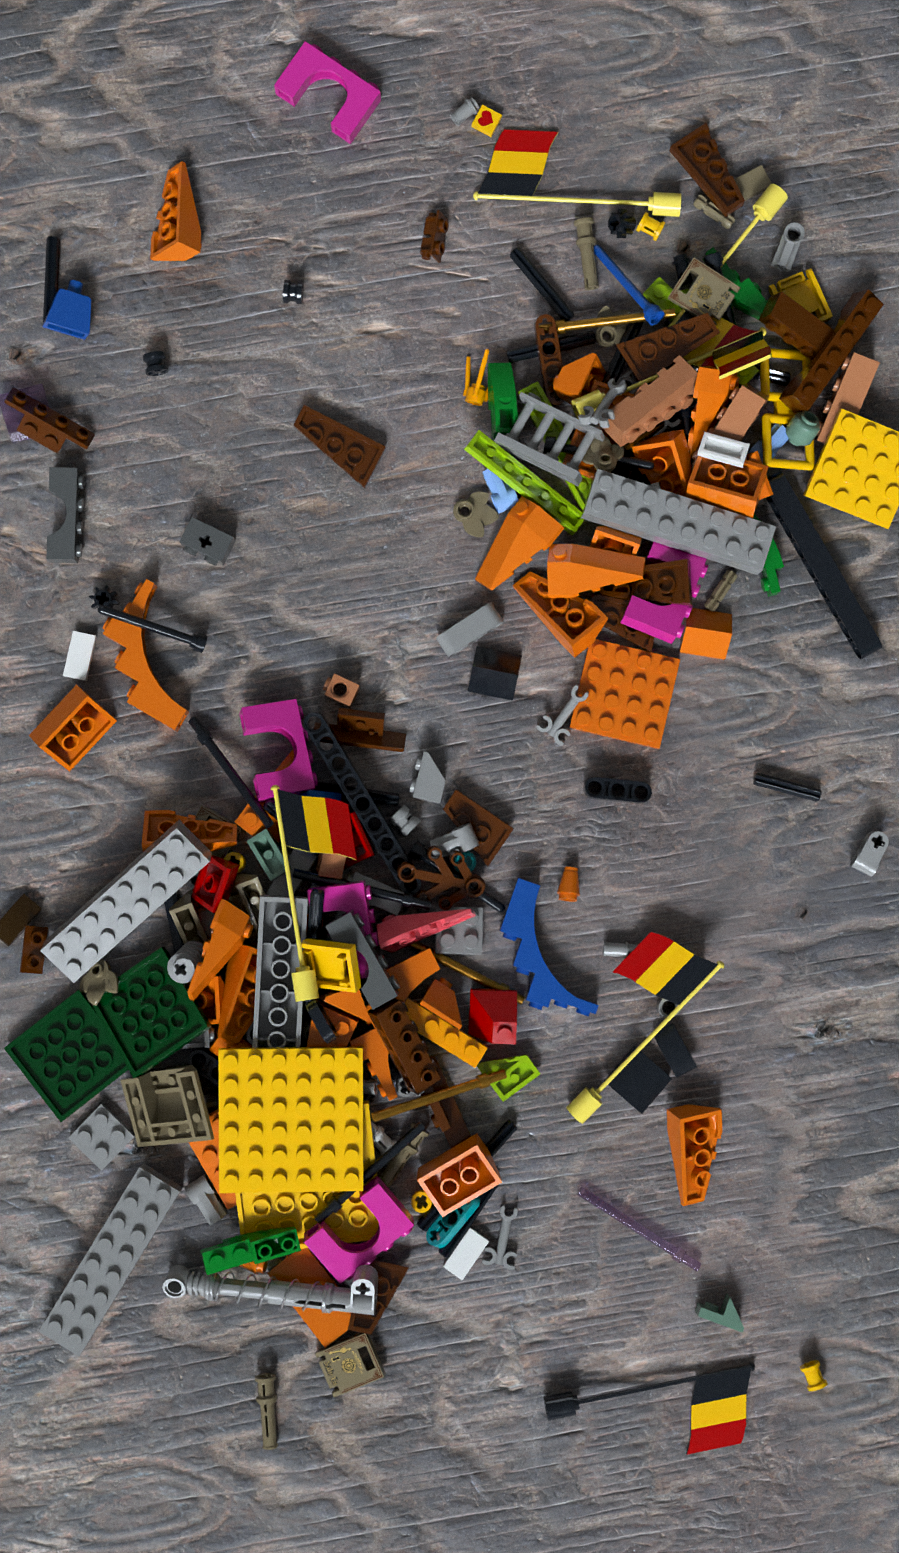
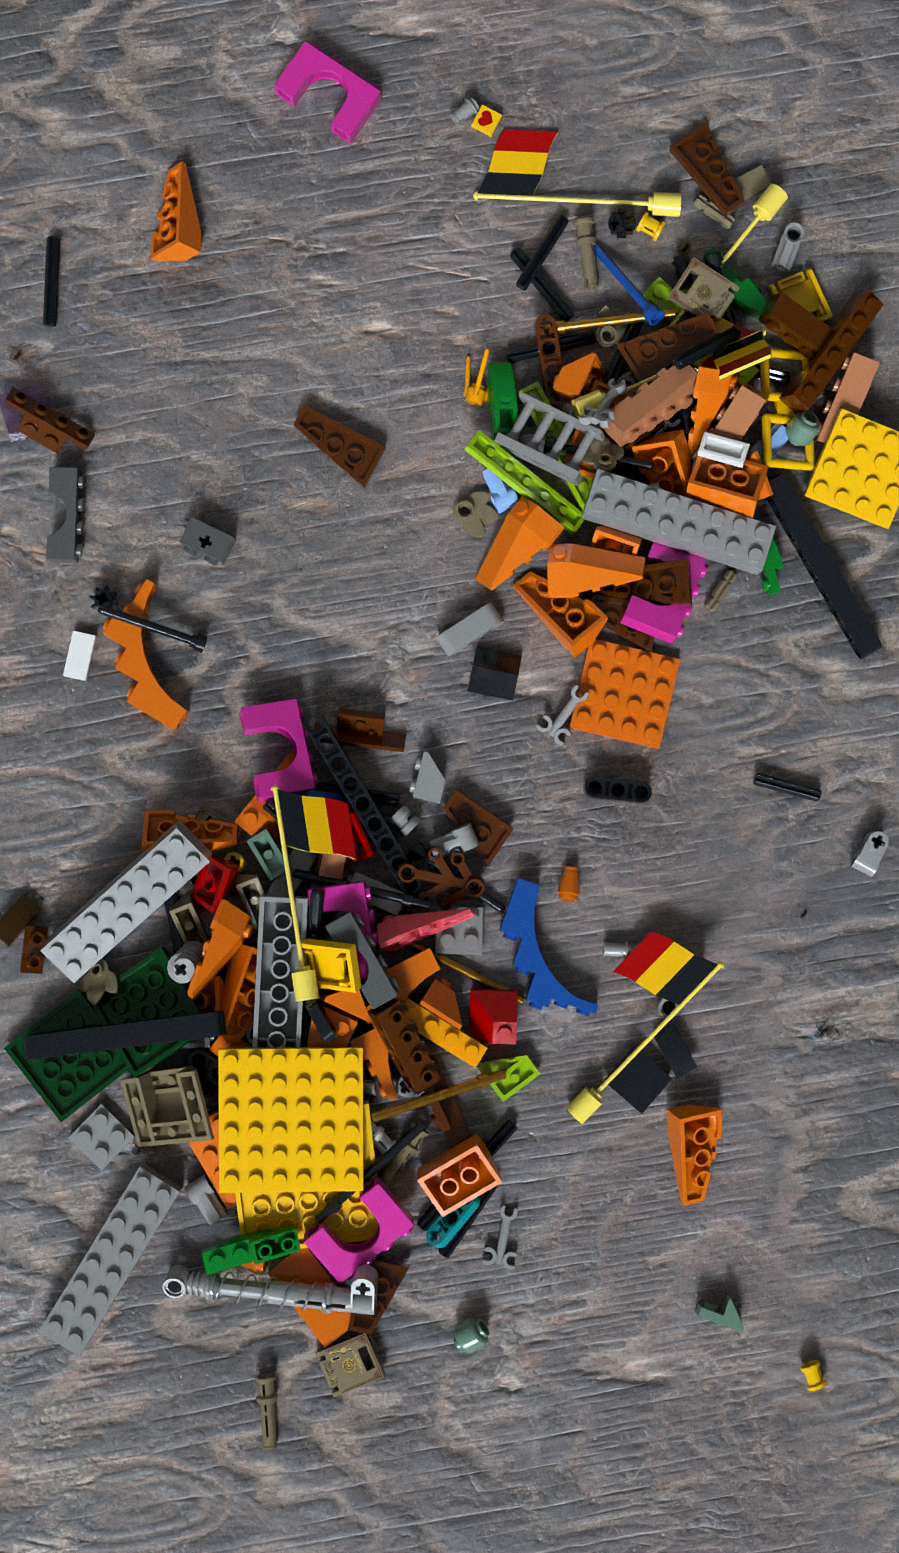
orange slope [29,684,117,772] -> none
blue torso [42,280,91,340] -> none
black wheel [143,351,169,376] -> none
black bar [188,717,274,828] -> none
black wheel [283,280,304,305] -> none
nougat brick [323,674,360,708] -> none
yellow bush [411,1190,432,1213] -> none
reddish brown hinge [420,210,449,263] -> none
white tile [443,1227,489,1280] -> none
teal plate [453,851,476,873] -> none
flag [543,1362,755,1455] -> none
clear purple bar [577,1187,701,1272] -> none
orange slope [679,608,732,660] -> none
none -> black beam [22,1010,227,1060]
none -> sand green head [453,1317,490,1354]
none -> black axle [516,215,569,291]
none -> black axle [672,326,741,370]

